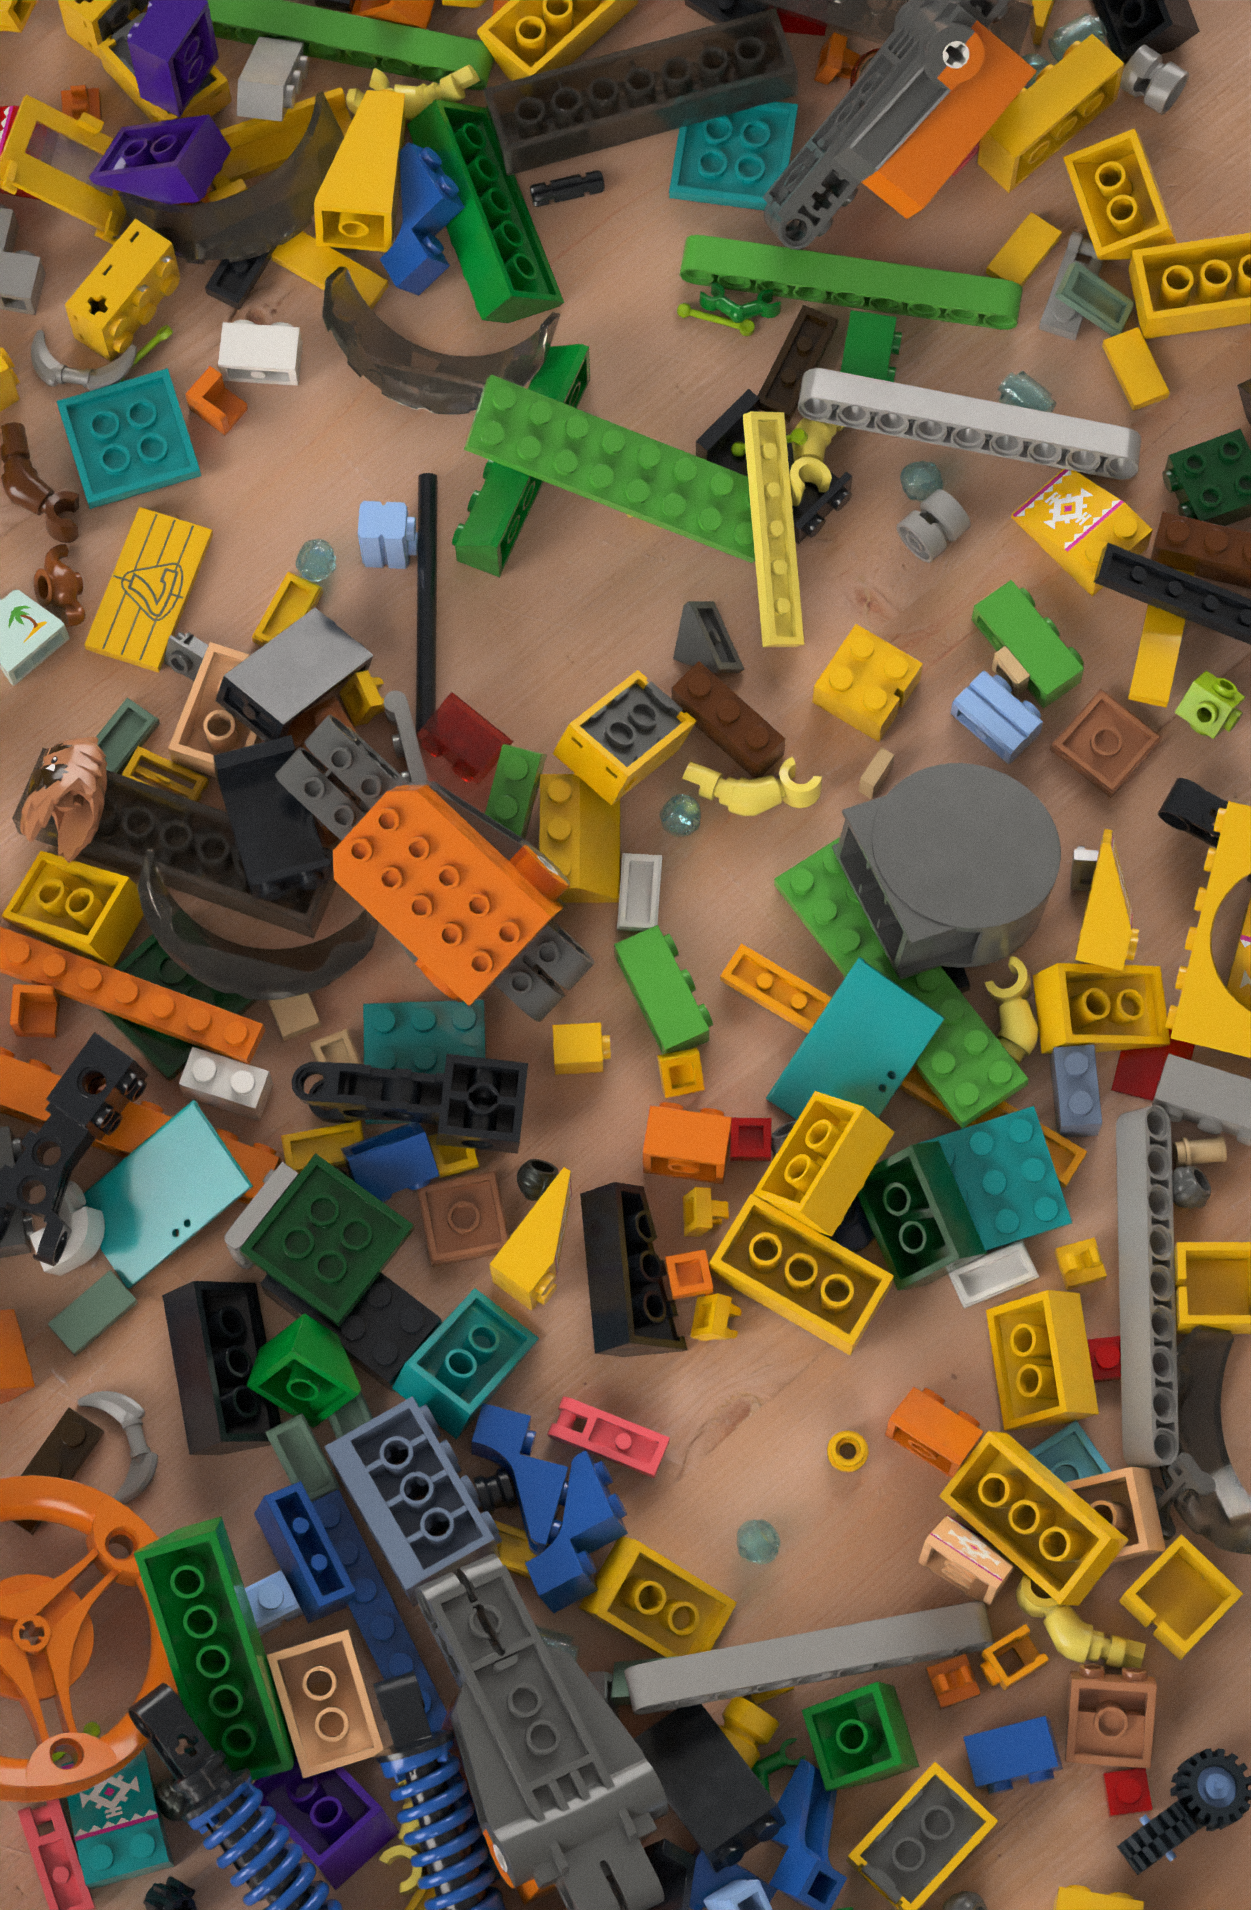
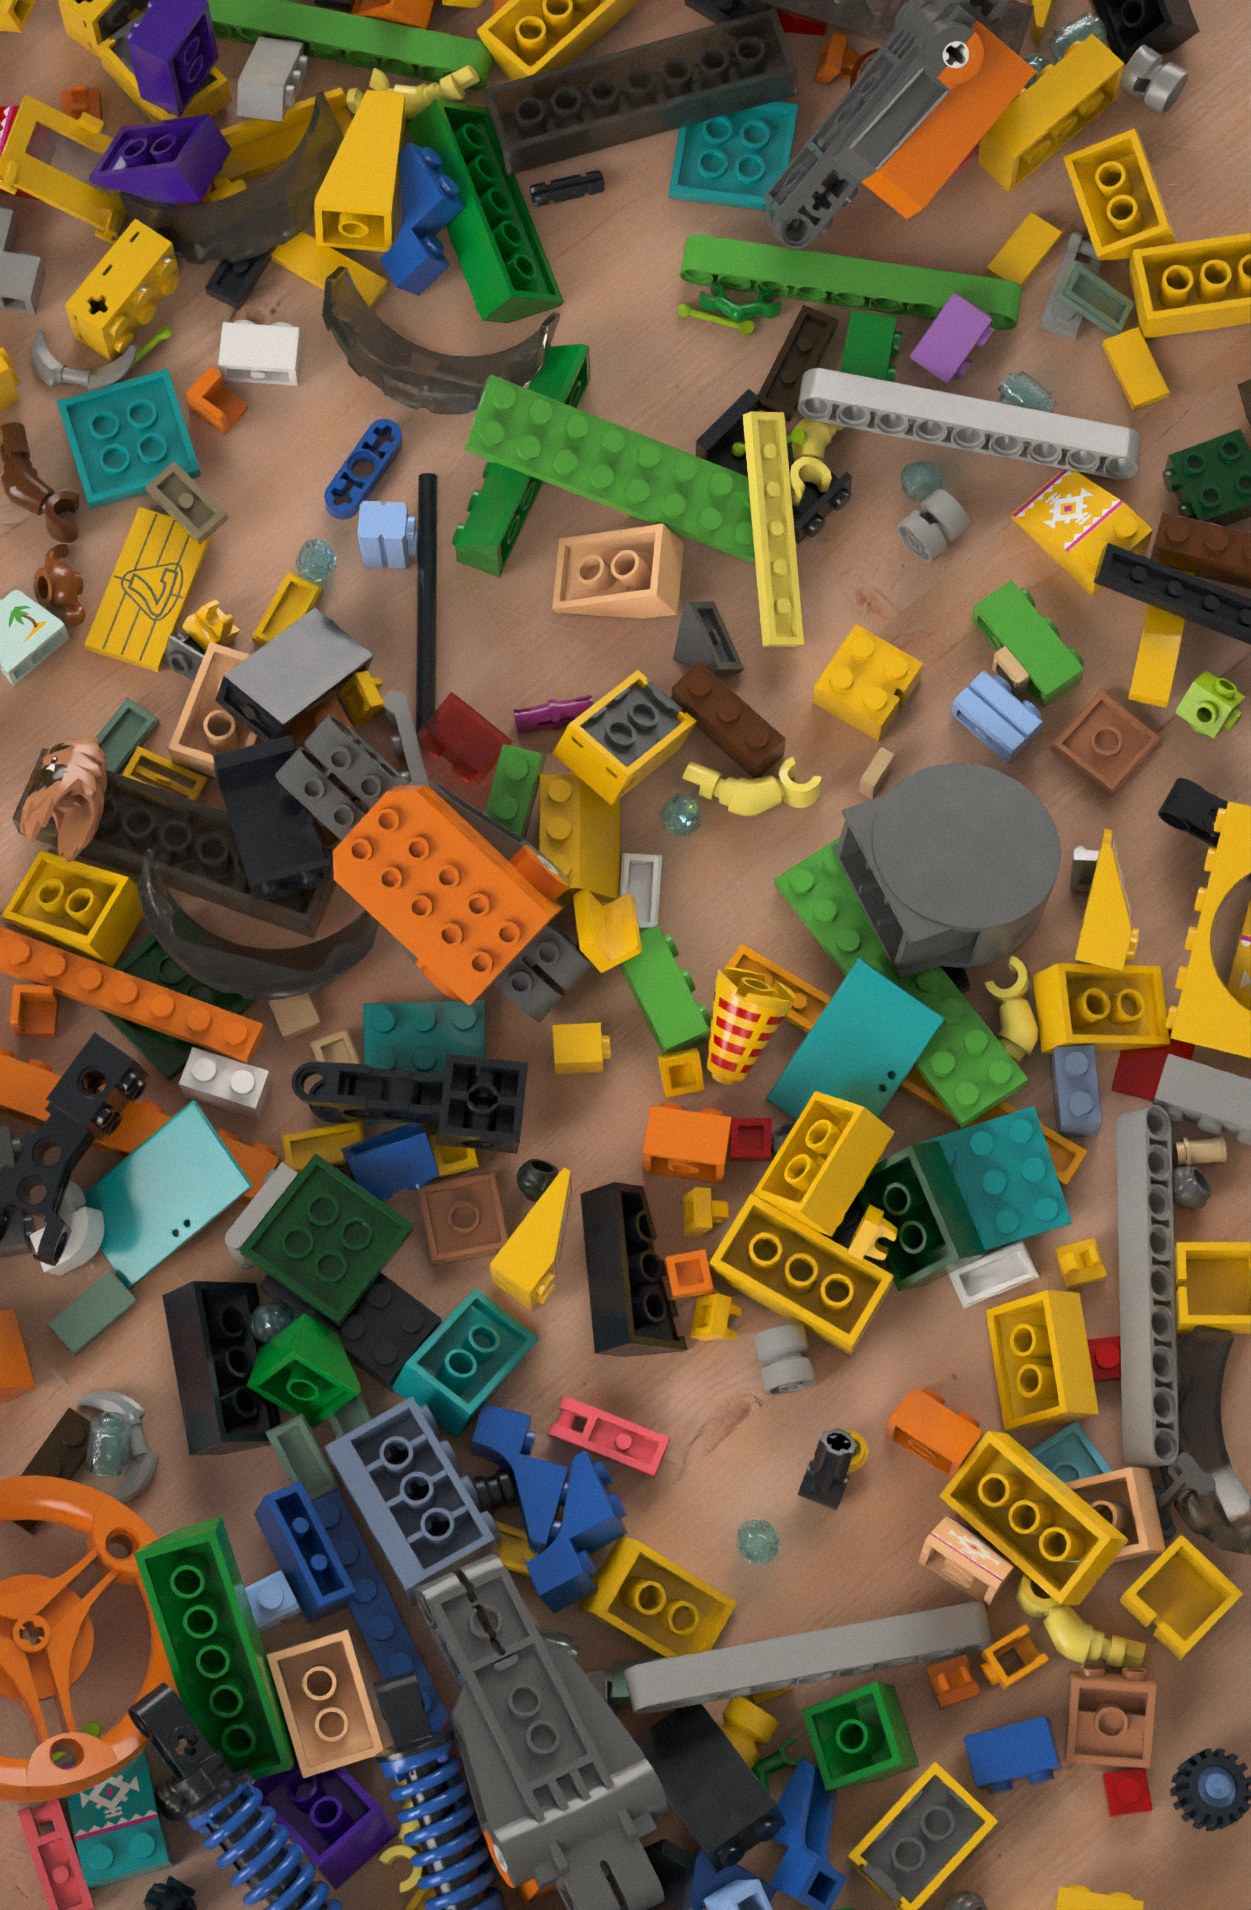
black wheel [1117,1801,1199,1875] -> none
none -> clear light blue brick [86,1412,132,1477]
none -> dark tan plate [145,461,228,545]
none -> yellow tile [182,599,240,652]
none -> clear light blue piece [251,1301,294,1343]
none -> blue beam [324,419,403,520]
none -> magenta pin [513,695,593,735]
none -> light nougat slope [552,524,684,619]
none -> yellow panel [573,888,642,973]
none -> yellow cone [706,967,795,1085]
none -> light grey wheel [753,1324,817,1395]
none -> black piece [798,1428,857,1510]
none -> yellow tile [847,1204,898,1261]
none -> medium lavender brick [910,291,994,384]

